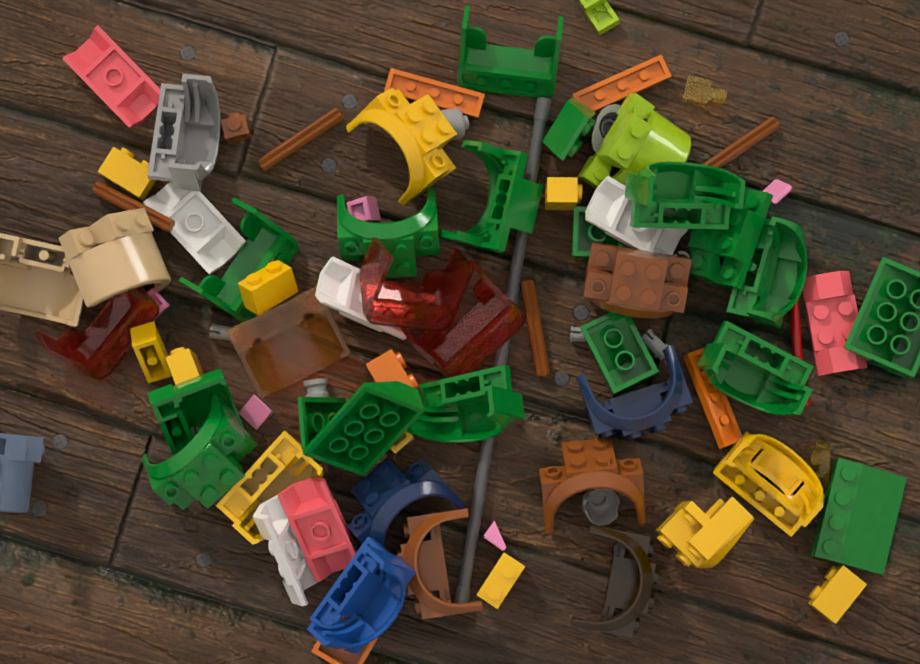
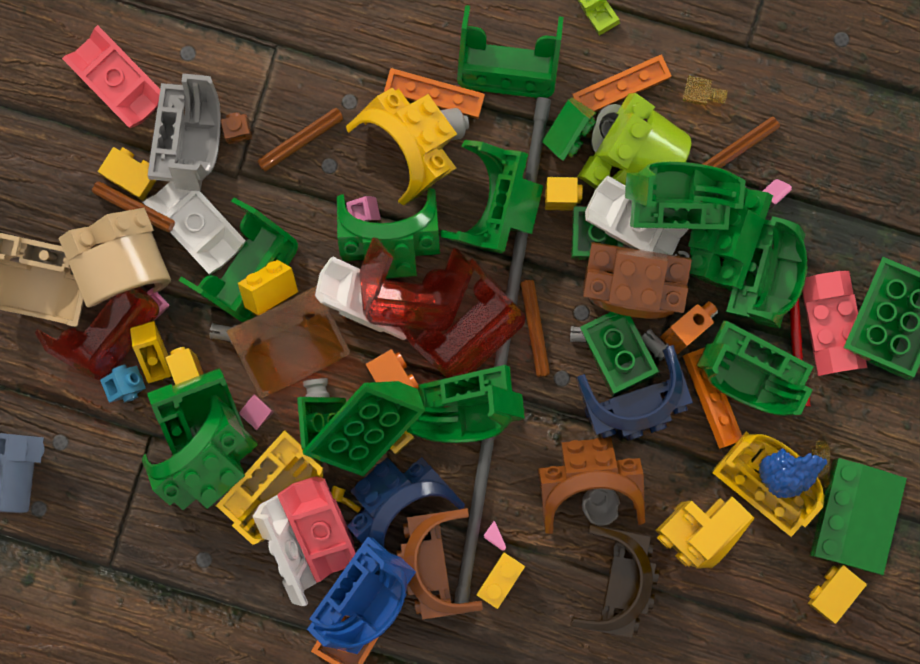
none -> dark azure brick [100,365,146,403]
none -> yellow hand [331,486,361,513]
none -> orange torso [660,301,718,355]
none -> blue piece [759,449,827,498]

